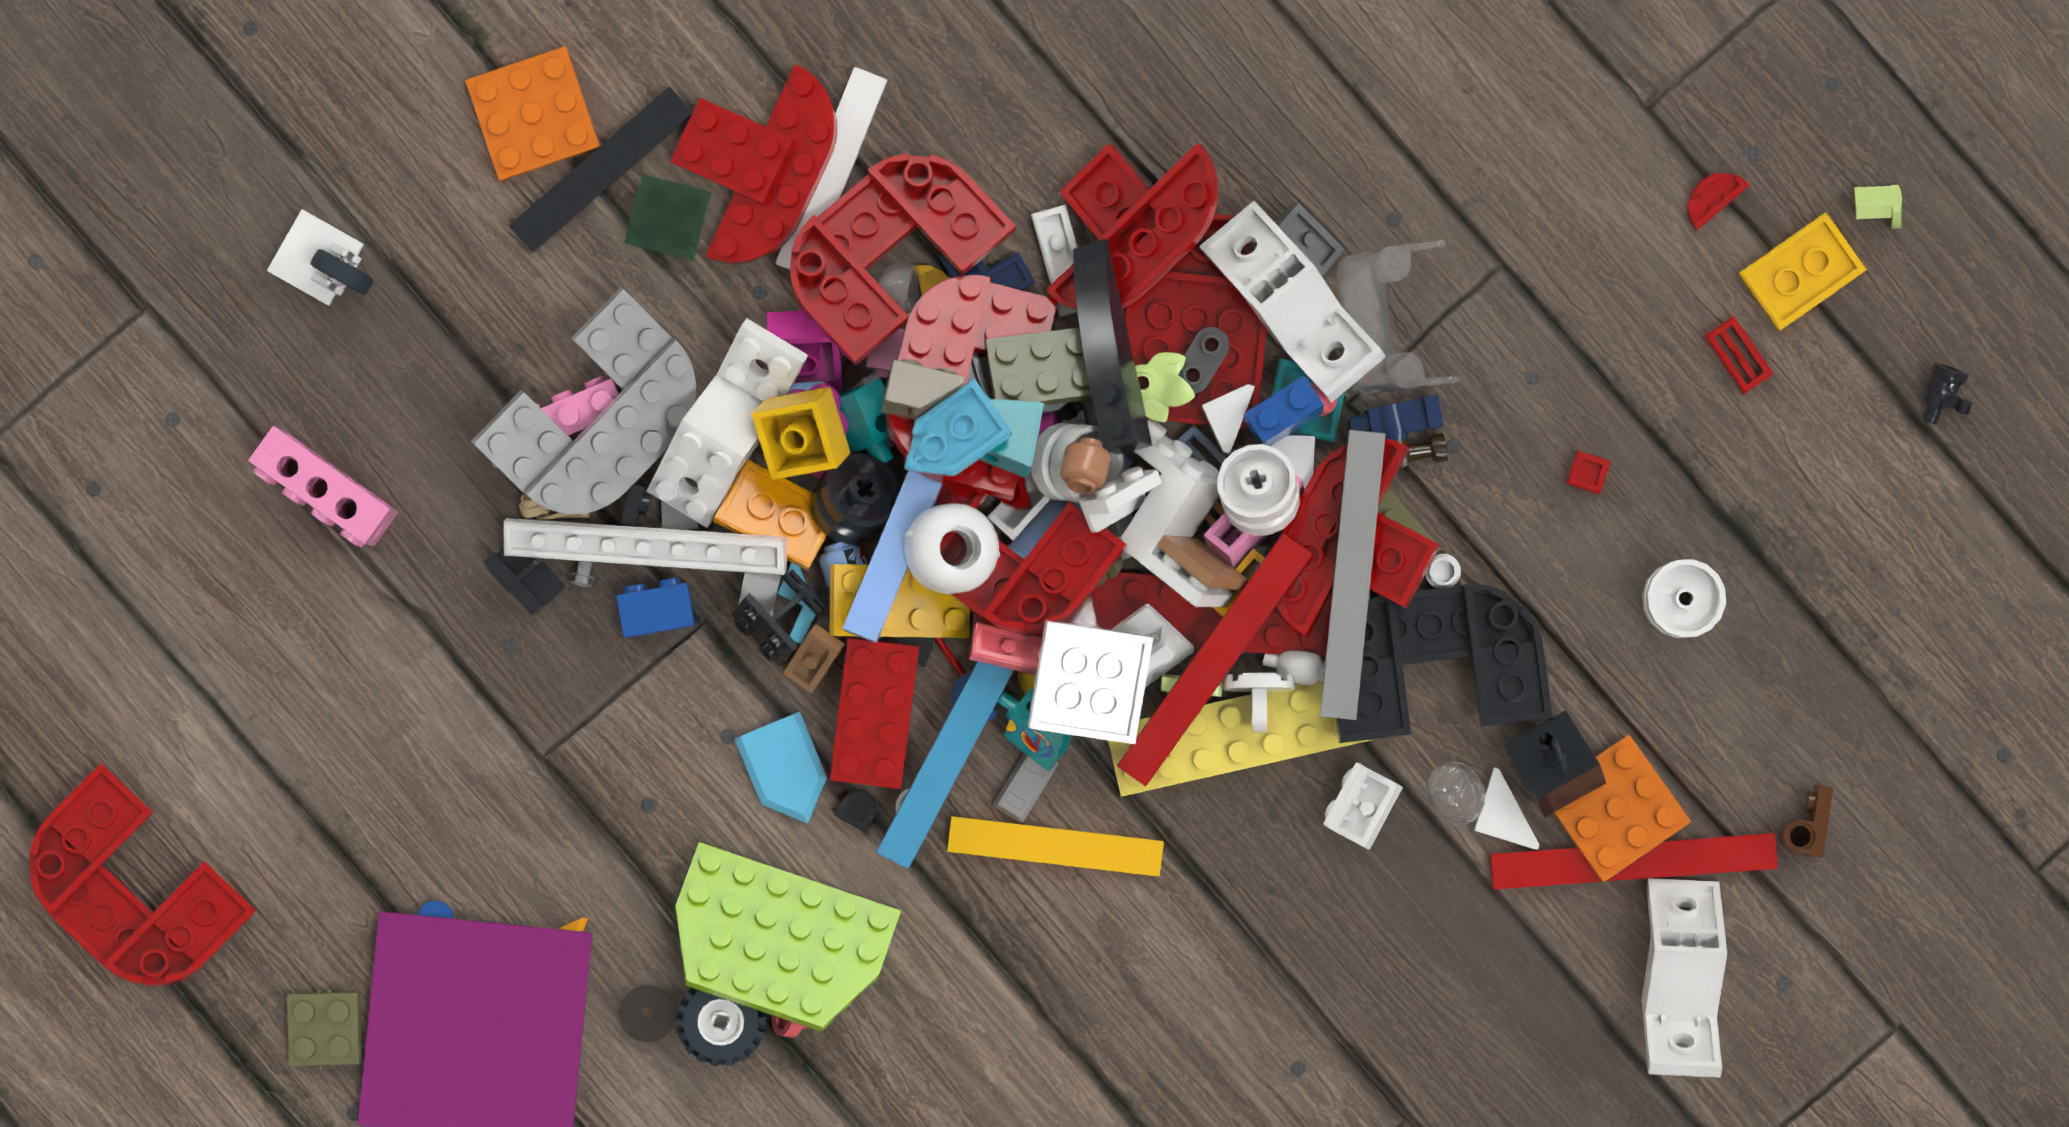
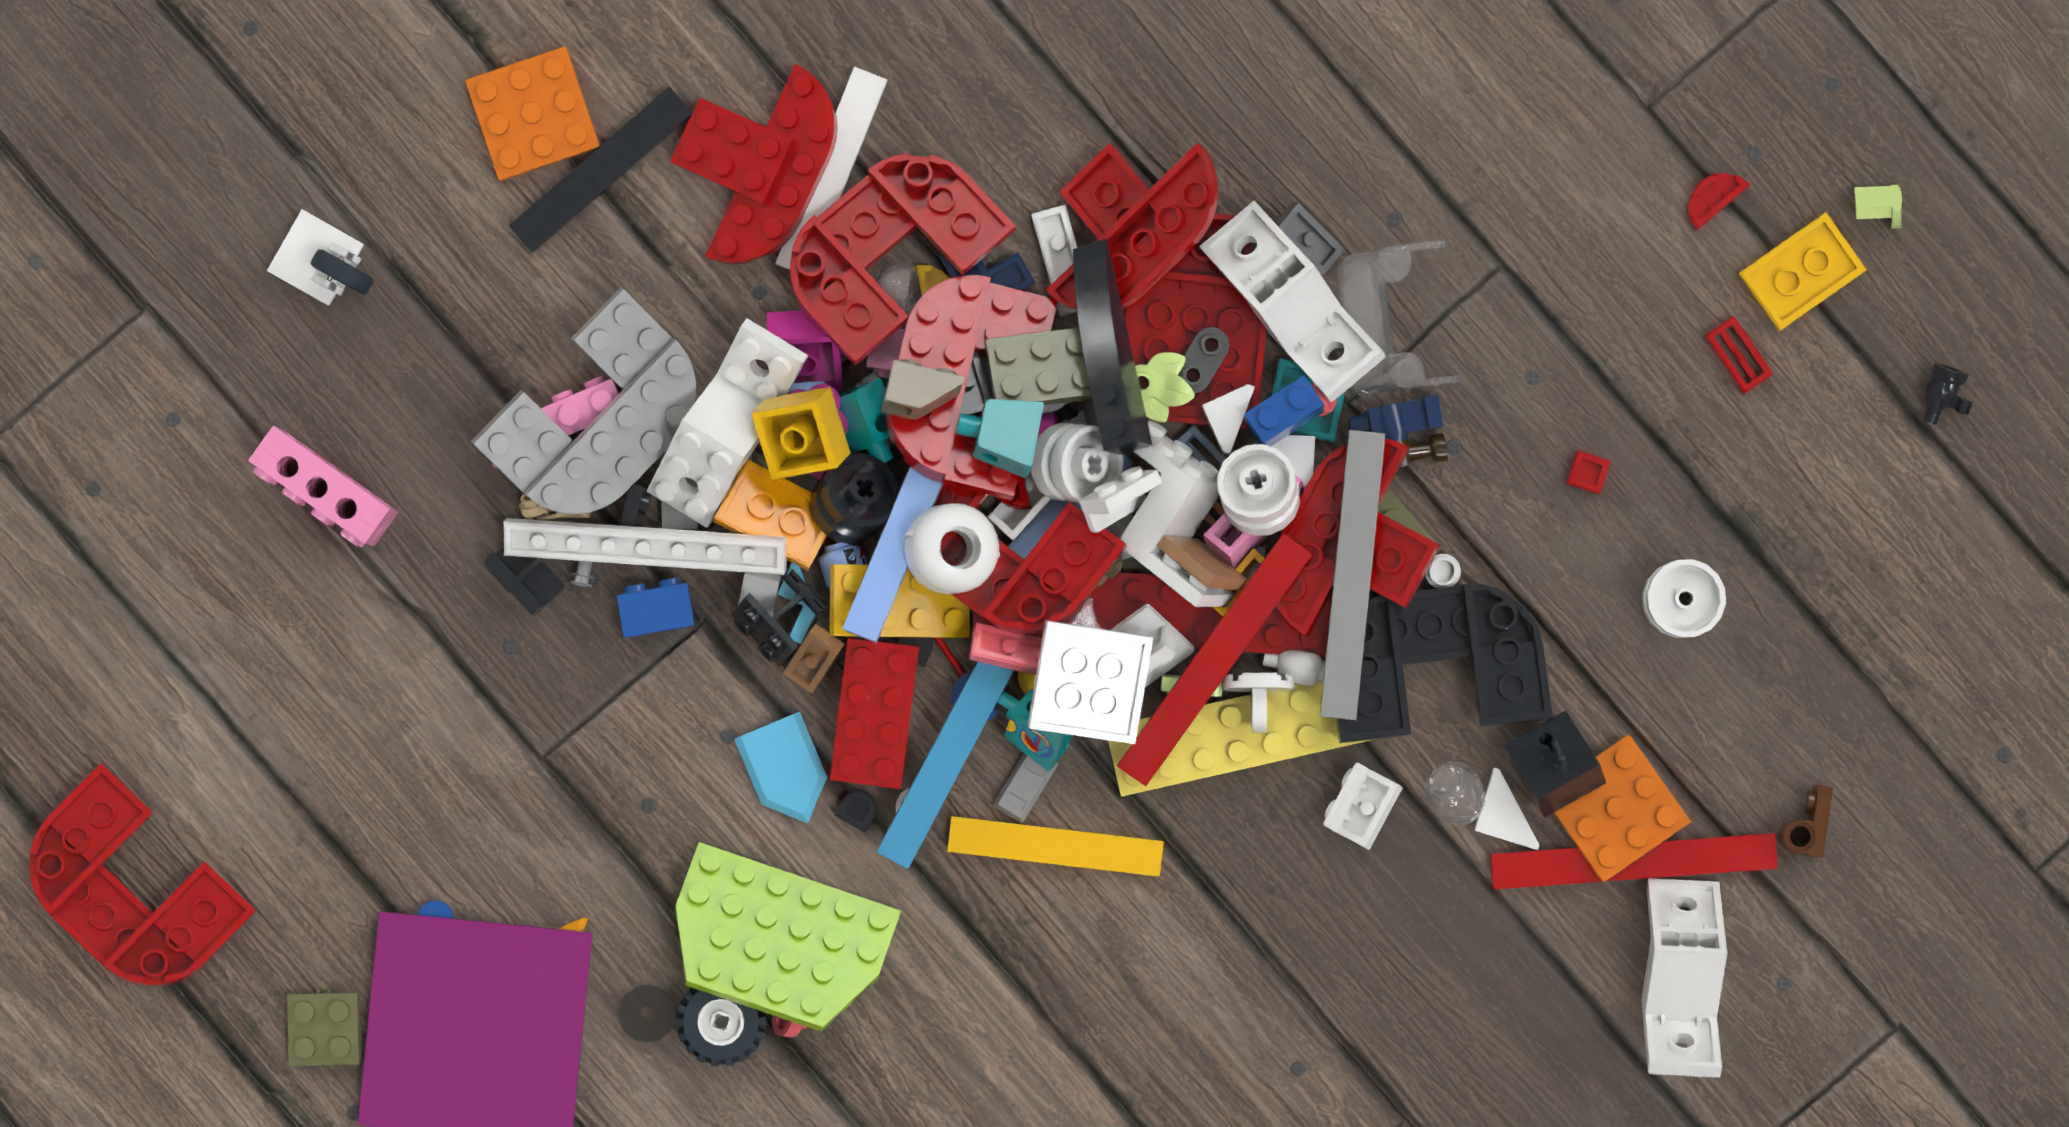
clear green plate [624,174,712,262] -> none
medium azure tile [904,379,1013,476] -> none
nougat head [1060,438,1111,494] -> none

